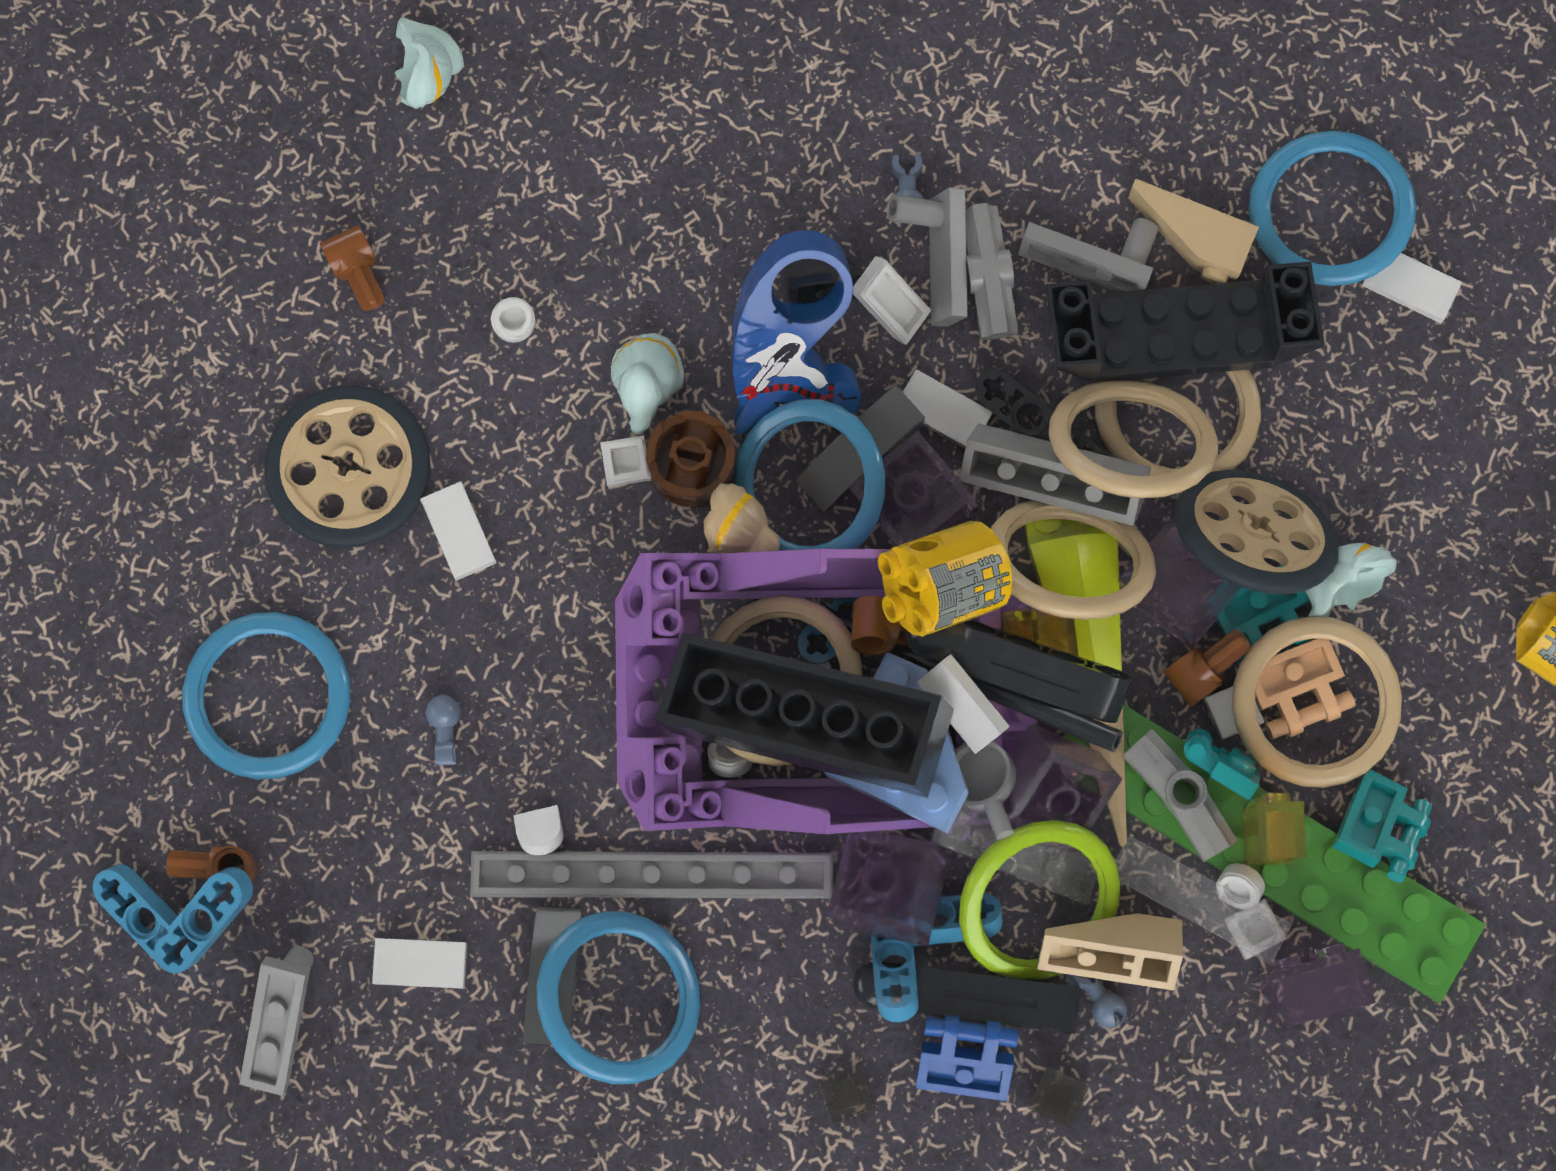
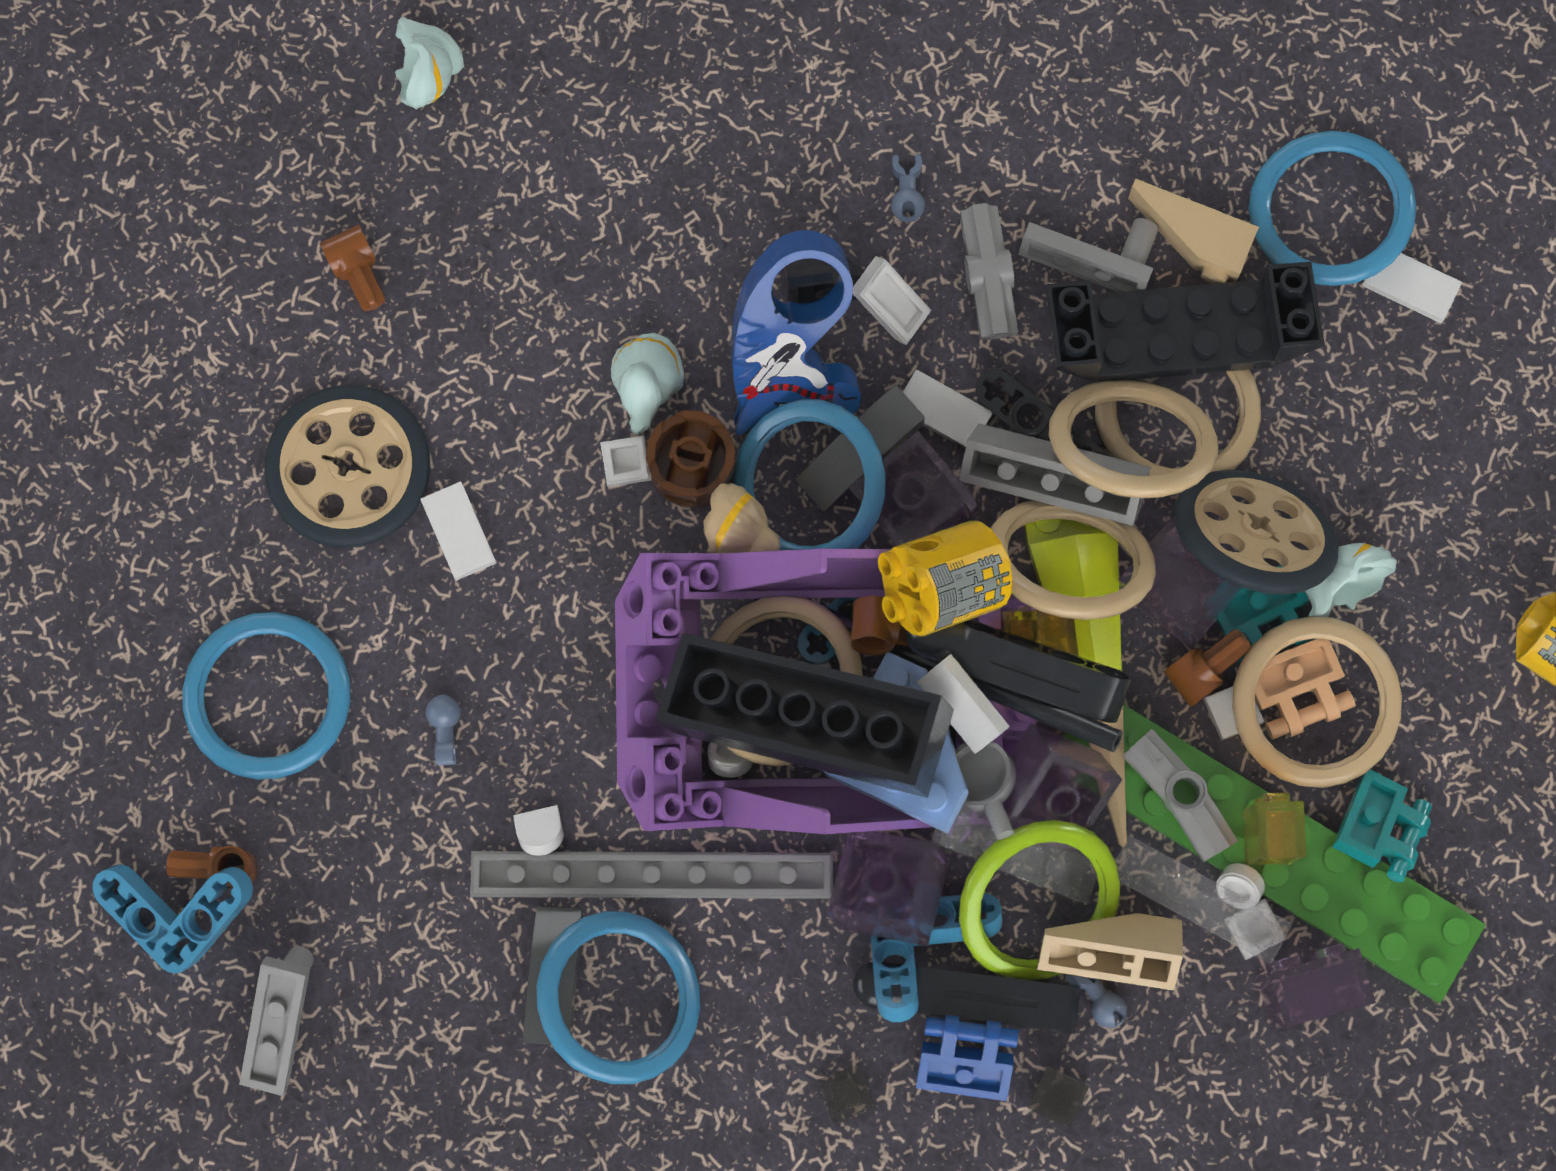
white tile [372,938,467,989] -> none
white tile [491,297,536,342] -> none
light grey piece [887,187,967,326] -> none
teal plate [1184,728,1260,801] -> none

